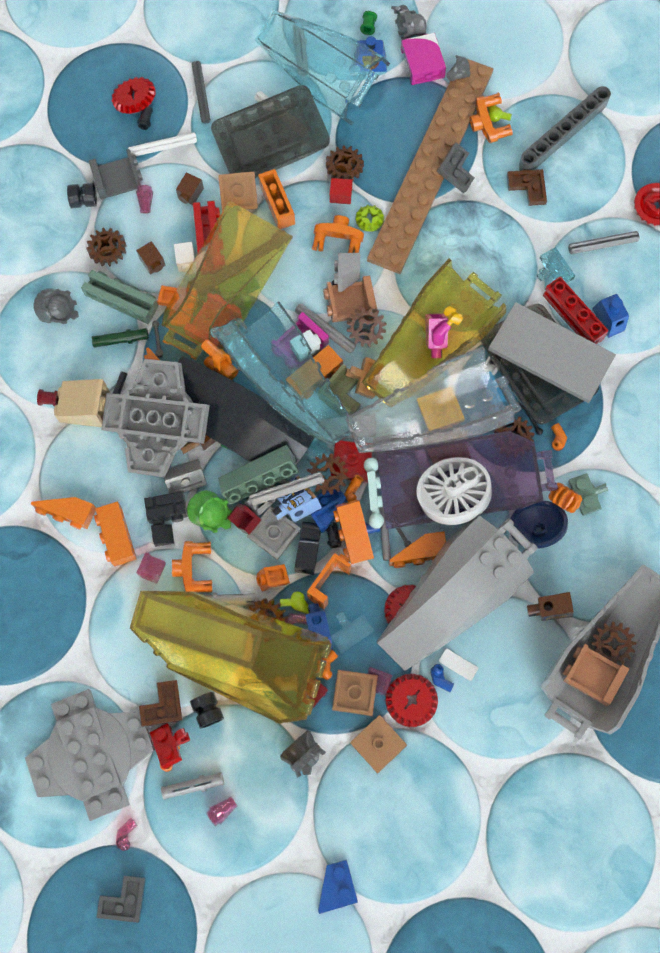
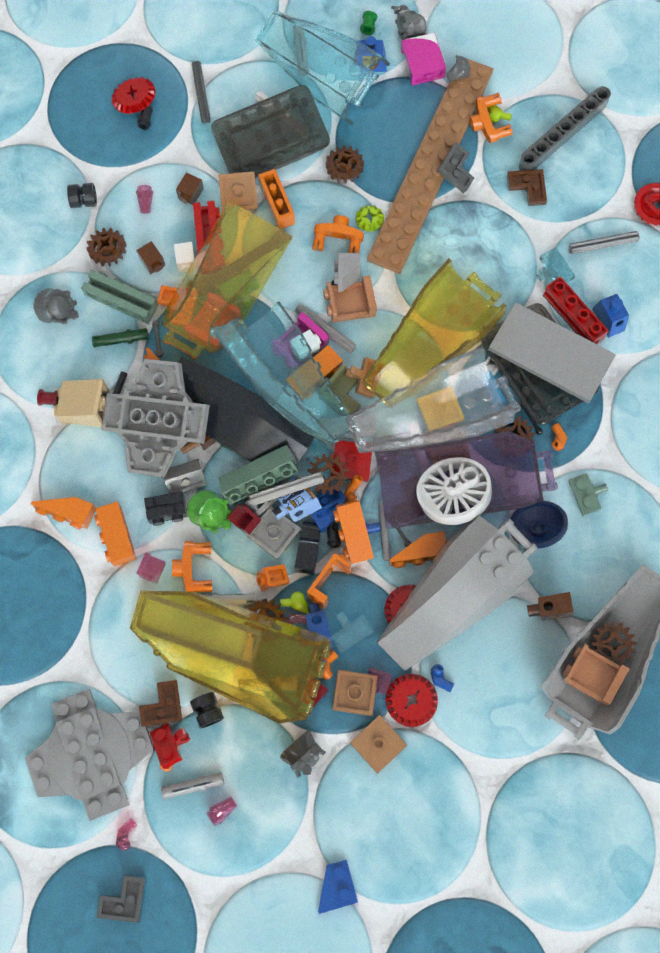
dark grey panel [88,149,143,199] -> none
white axle [128,132,197,156] -> none
black slope [151,524,174,547] -> none
orange connector [201,339,239,380] -> none
red panel [329,178,353,205] -> none
reddish brown gear [347,306,387,347] -> none
light aqua plate [364,458,384,529] -> none
dark pink torso [425,306,463,358] -> none
white sticker [439,648,478,681] -> none
orange gear [548,483,583,513] -> none

